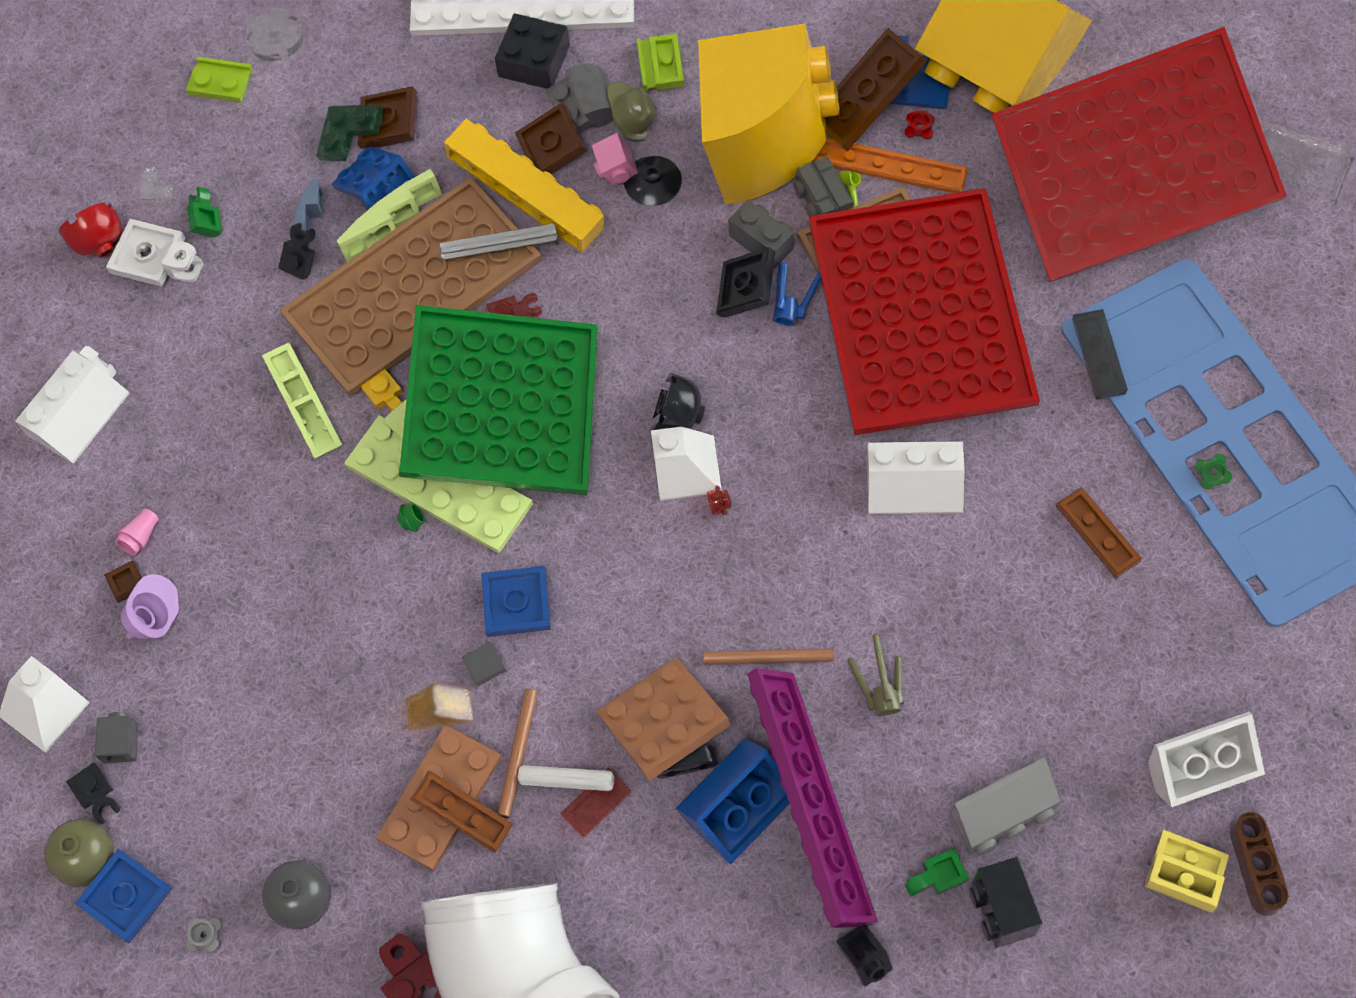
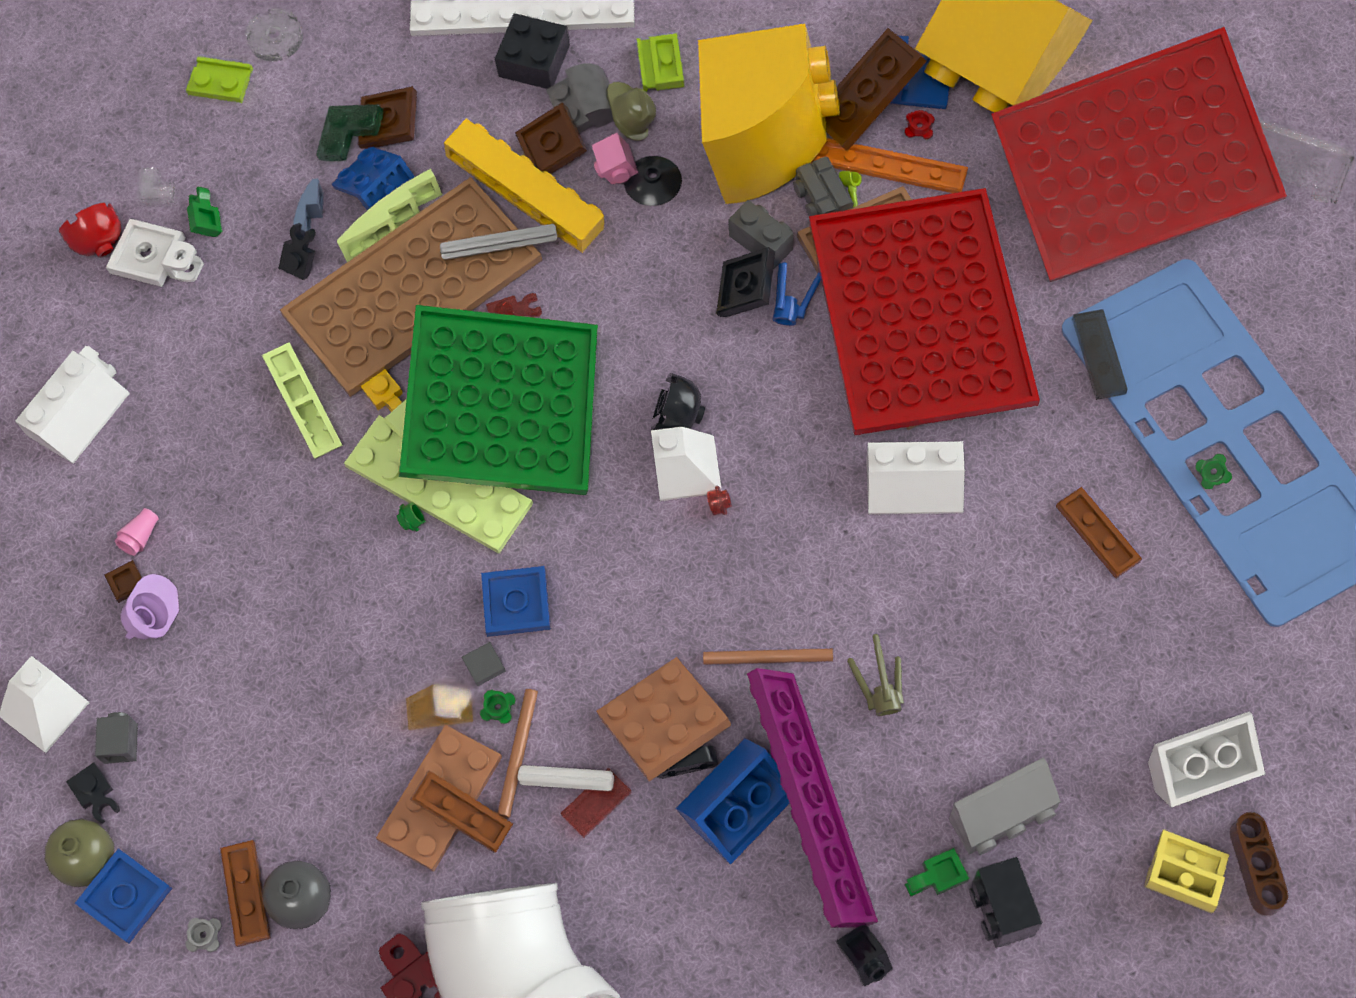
none -> dark orange tile [220,840,271,947]
none -> green plate [480,690,516,724]

